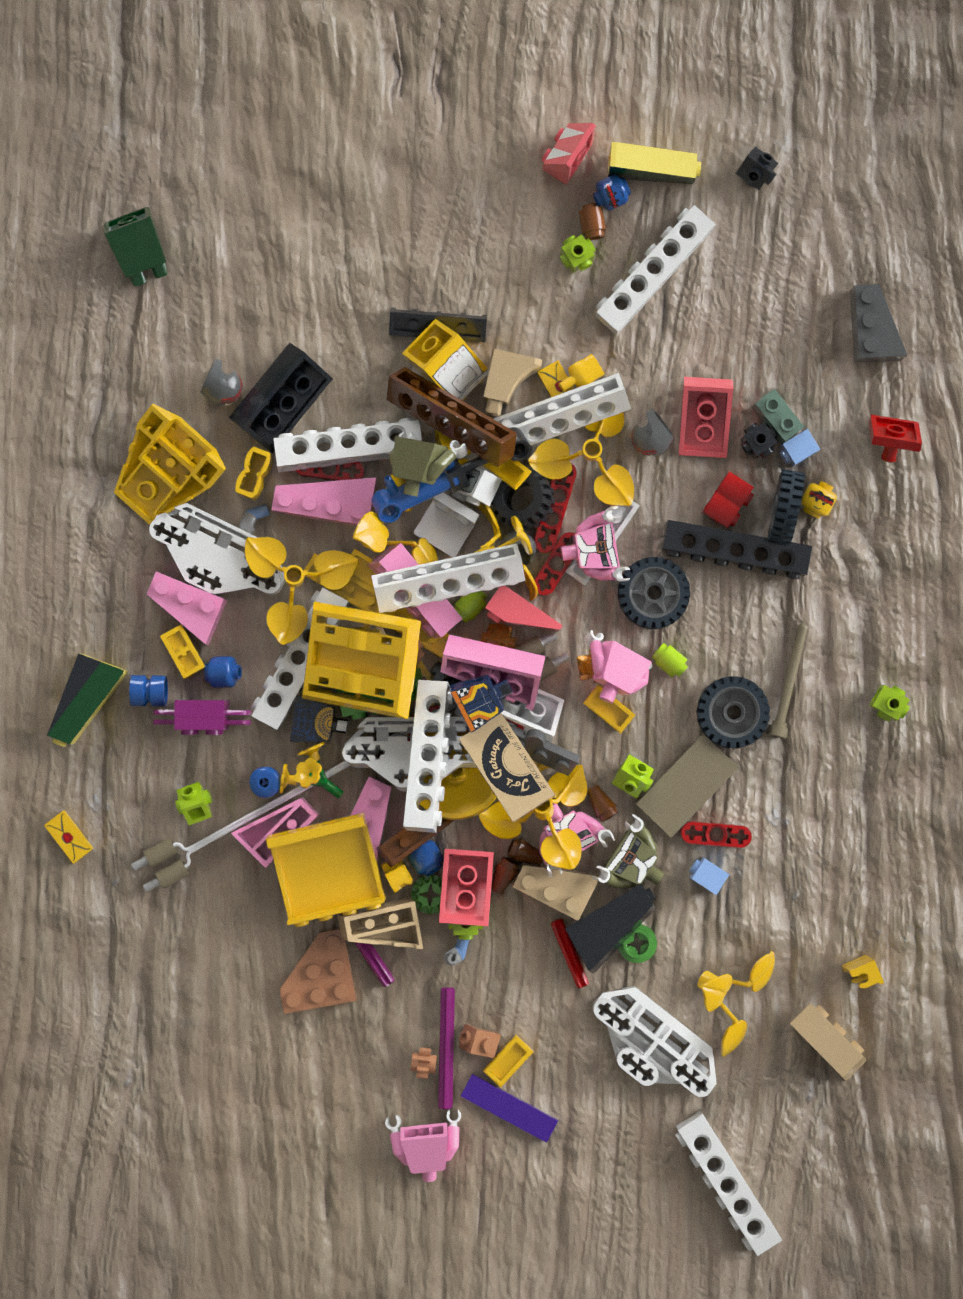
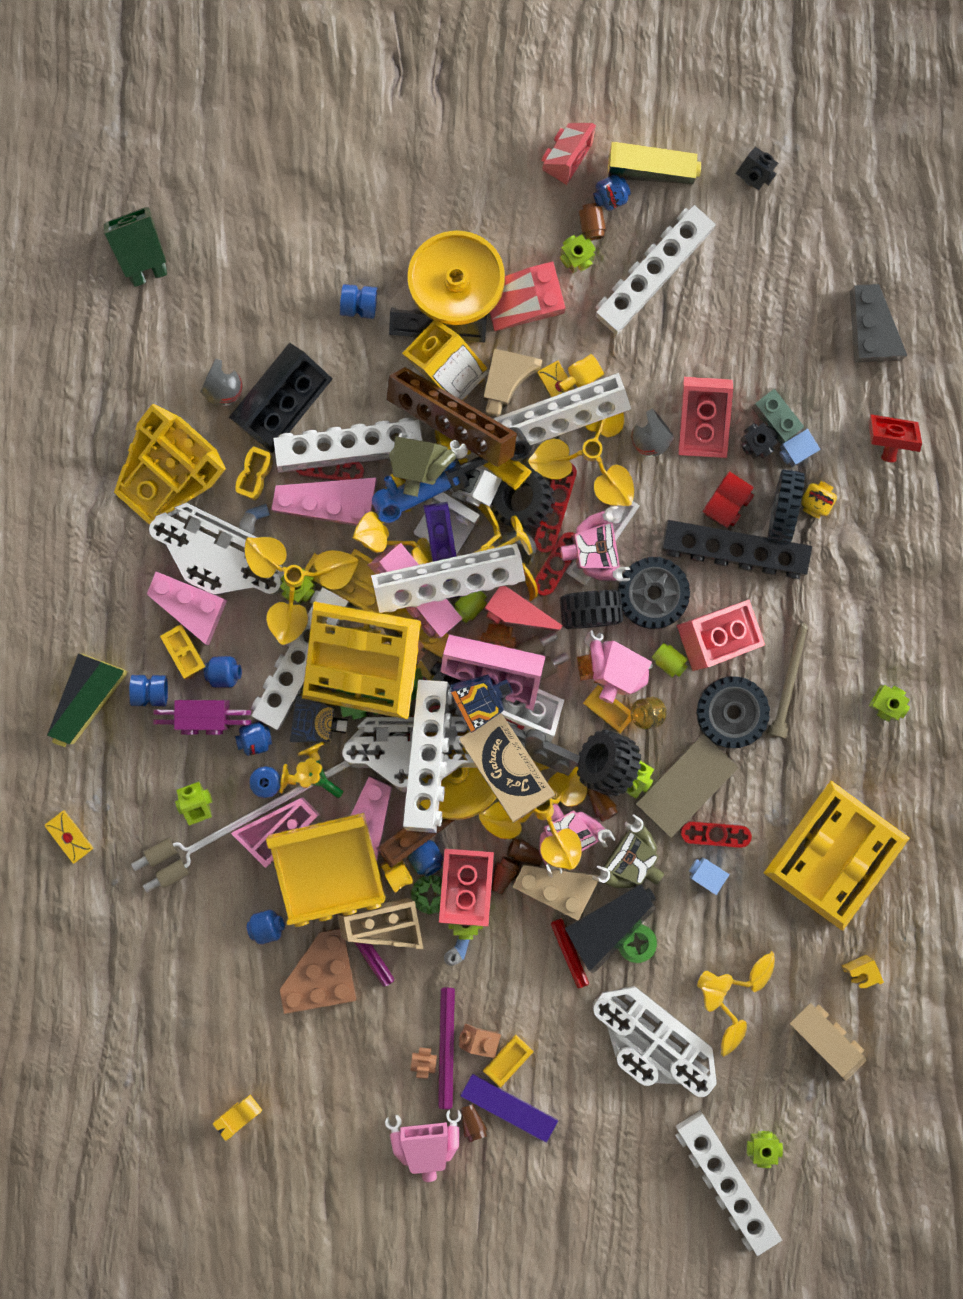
none -> yellow leg [212,1094,262,1141]
none -> blue head [235,722,272,756]
none -> blue head [247,910,285,945]
none -> lime brick [279,568,316,604]
none -> blue wheel [340,284,377,319]
none -> yellow dish [408,231,505,325]
none -> dark purple tile [424,502,461,599]
none -> reddish brown cone [460,1104,487,1143]
none -> coral slope [490,261,565,332]
none -> black tyre [560,590,623,629]
none -> black tyre [576,729,641,796]
none -> clear yellow head [630,696,667,730]
none -> coral slope [677,600,765,671]
none -> lime brick [746,1131,783,1168]
none -> yellow piece [763,780,910,931]

